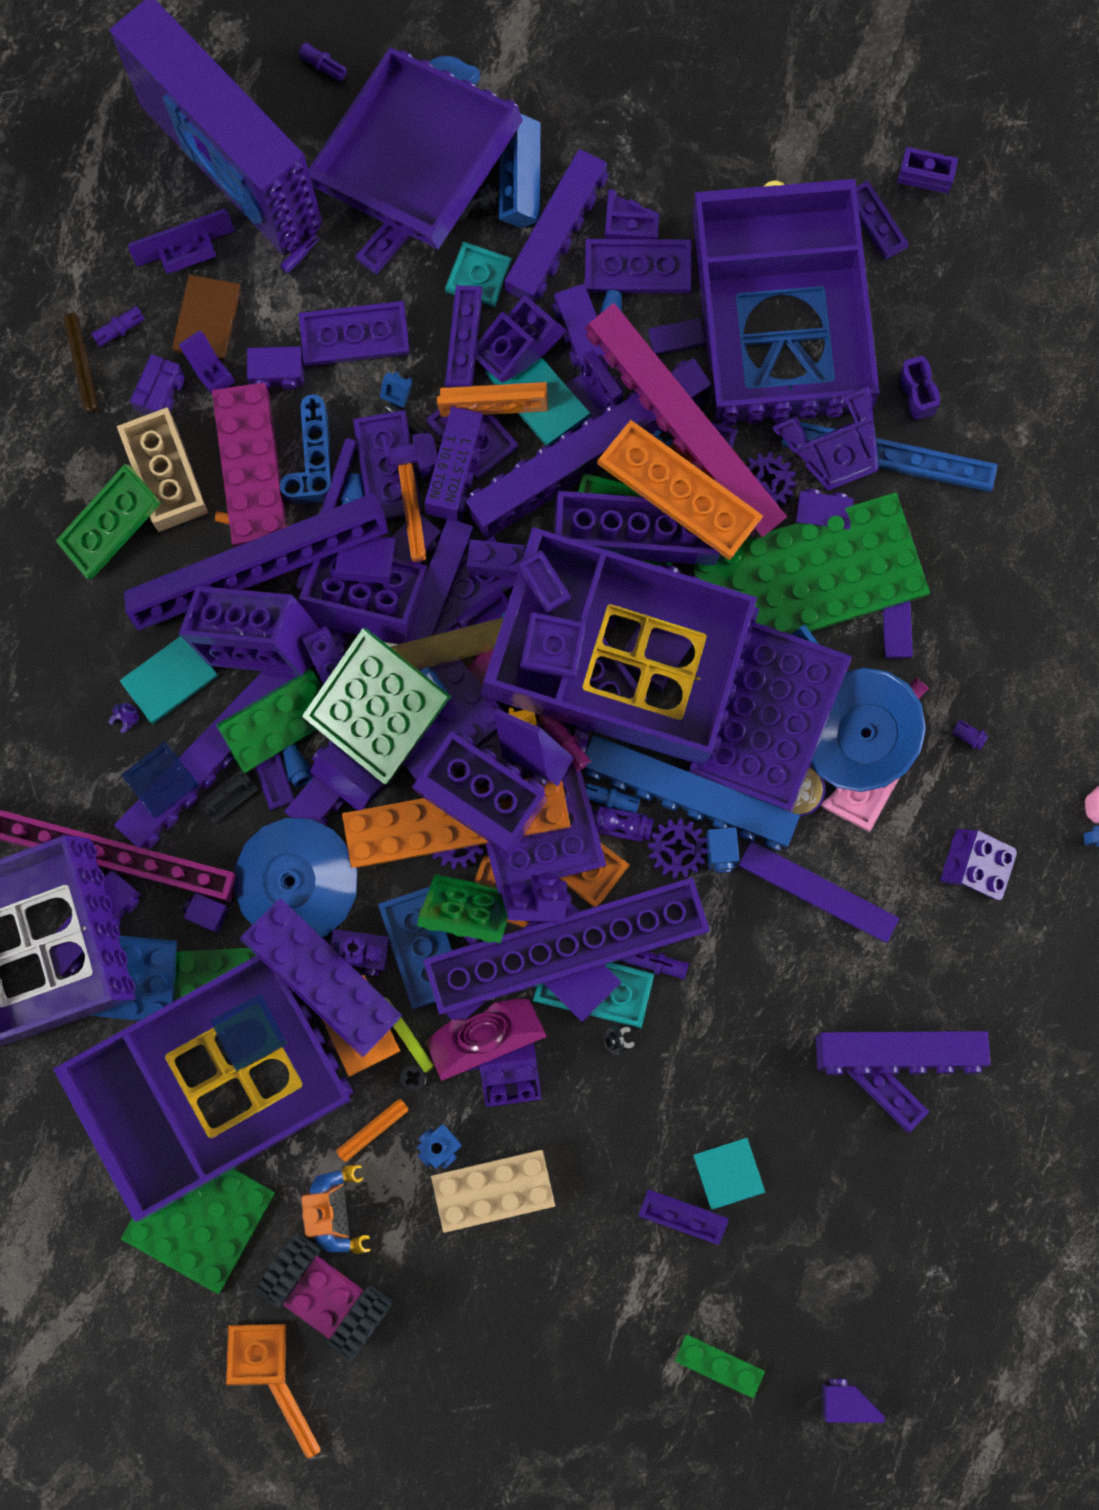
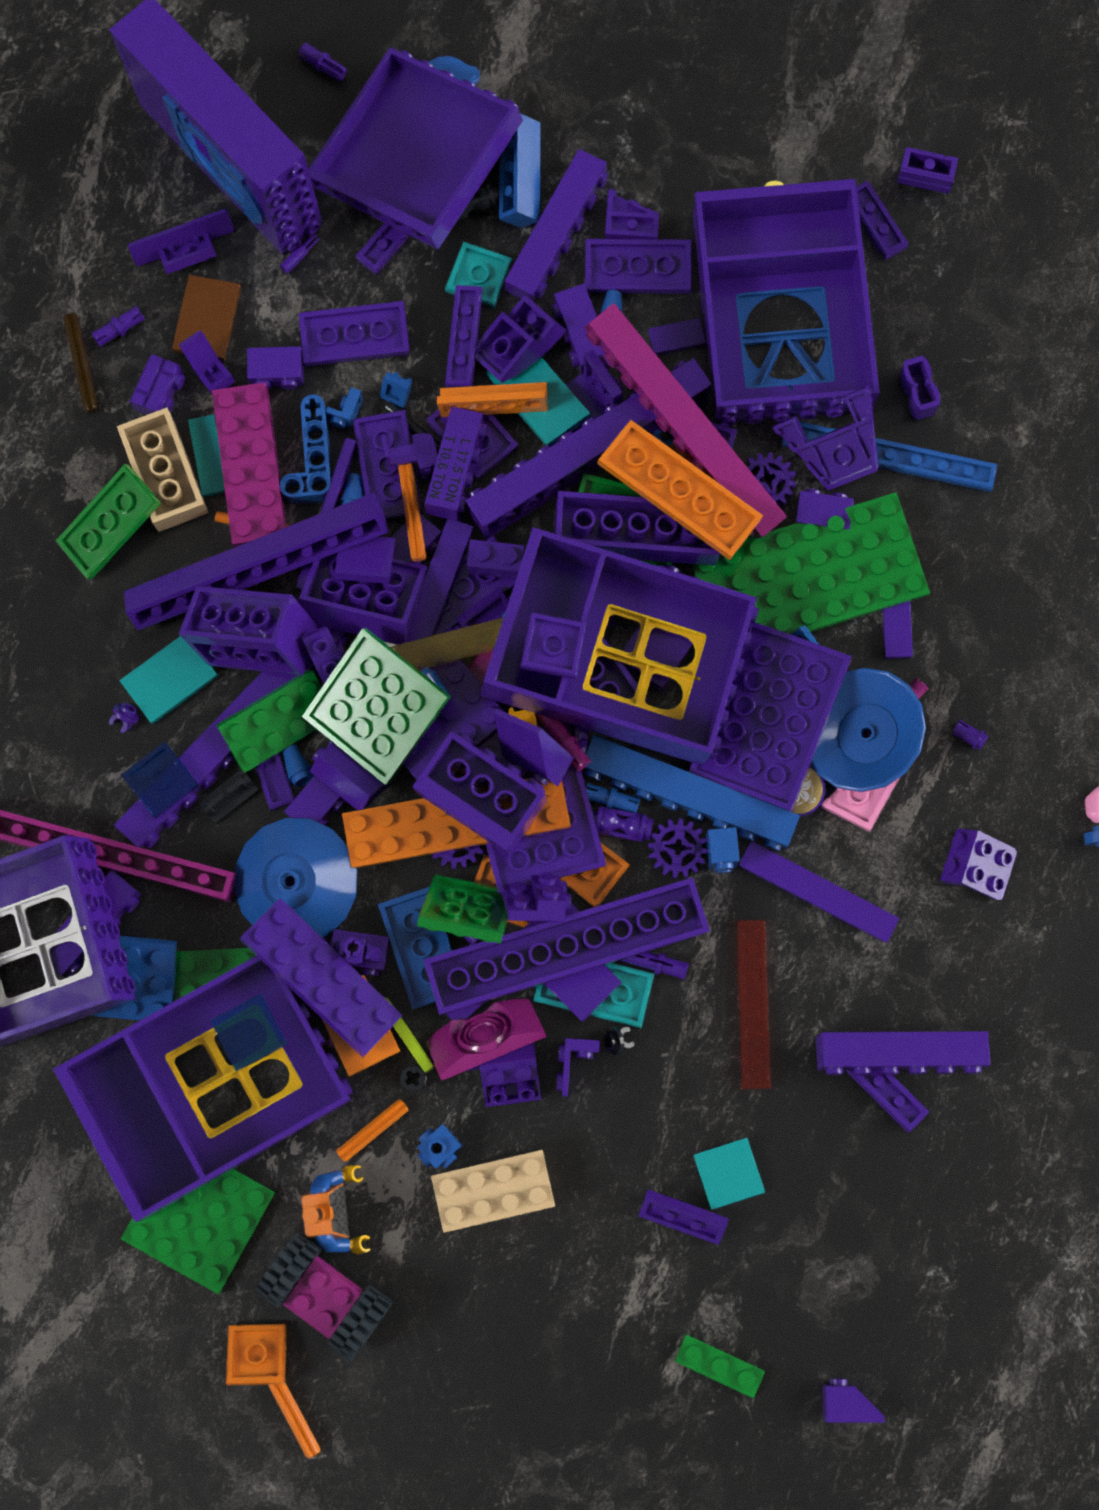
dark purple brick [183,892,230,934] -> none
dark purple tile [517,550,571,613] -> none
none -> teal tile [188,415,225,498]
none -> blue bracket [325,388,363,428]
none -> dark purple bracket [557,1039,600,1097]
none -> clear red tile [737,920,770,1089]

